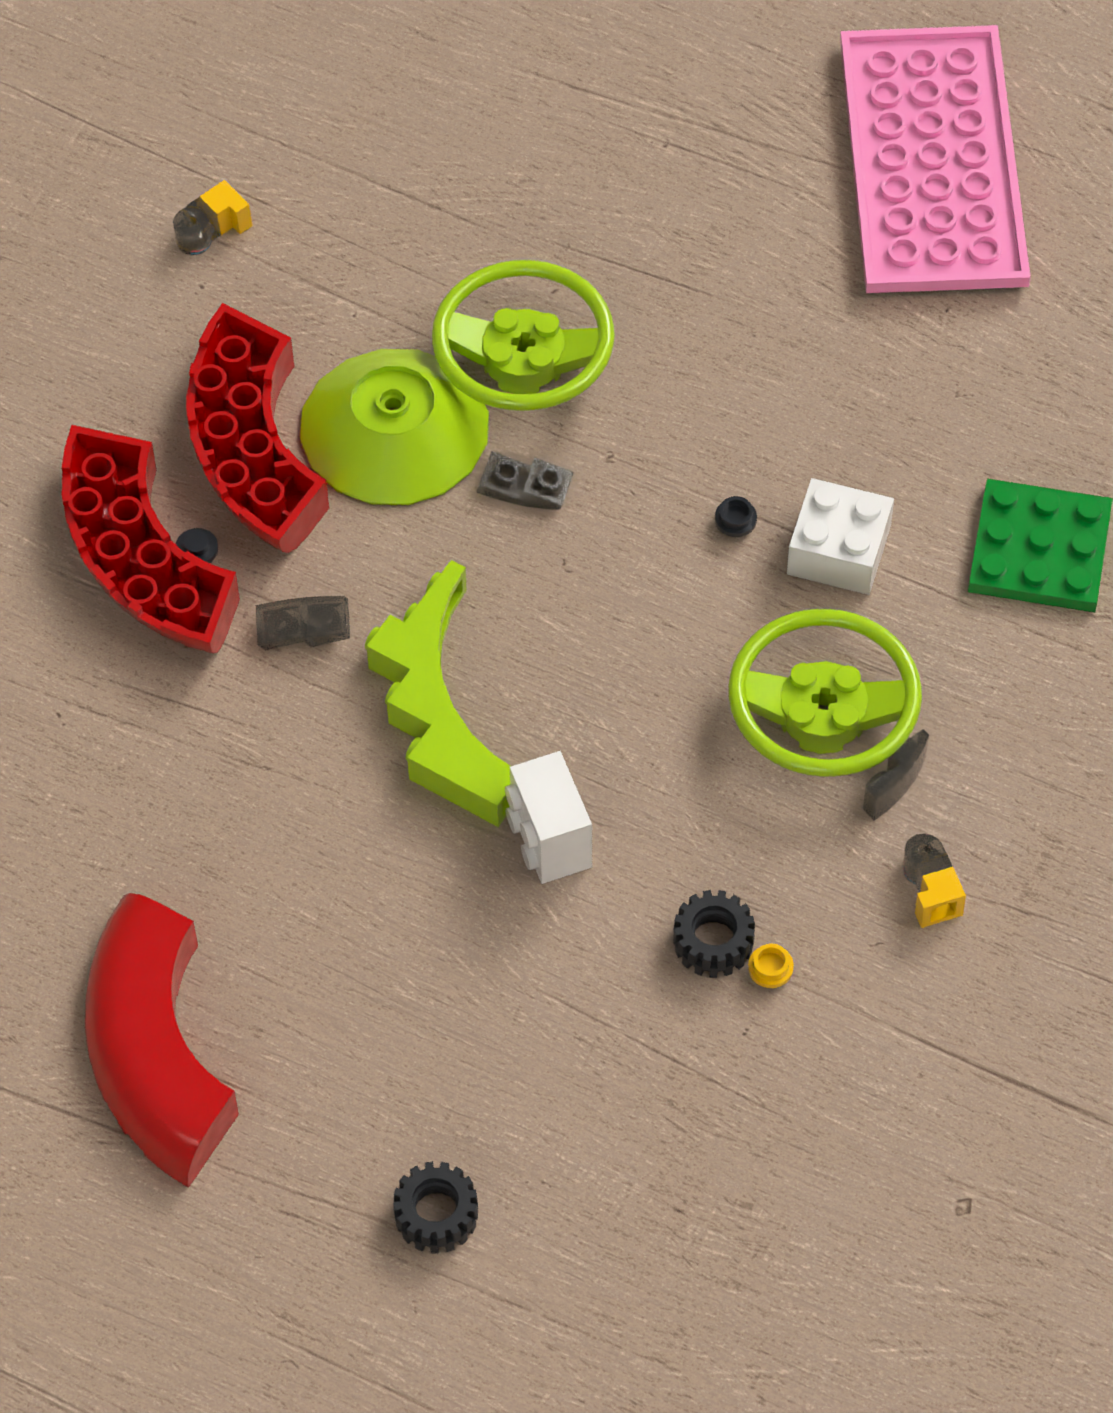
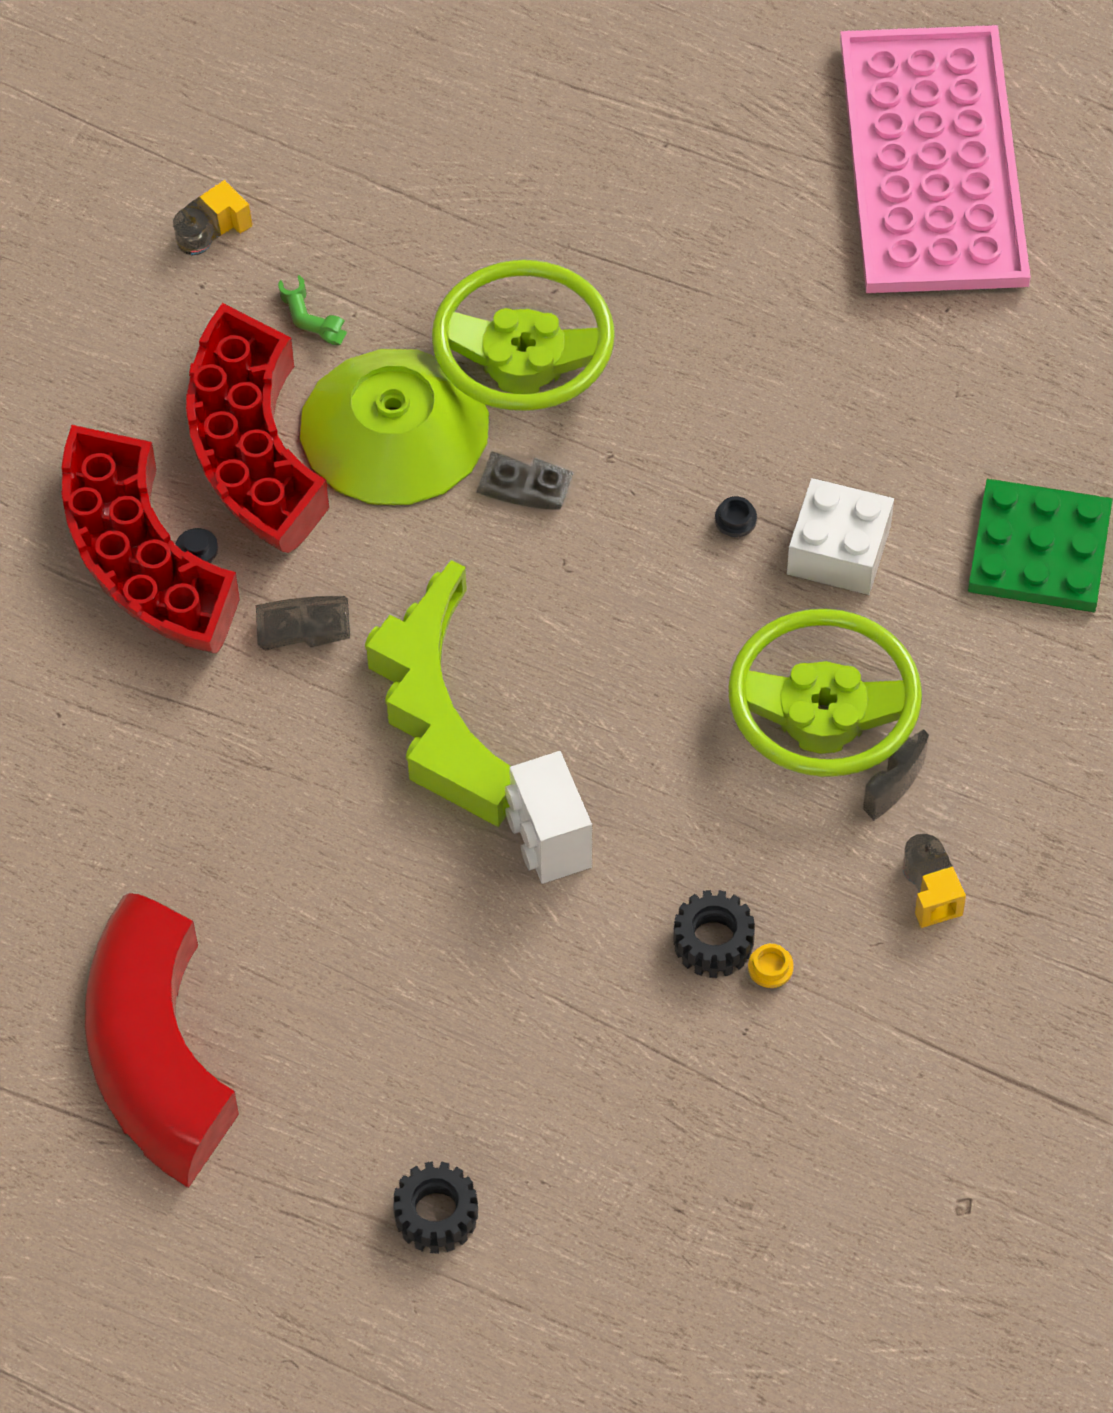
none -> bright green arm [278,275,347,345]

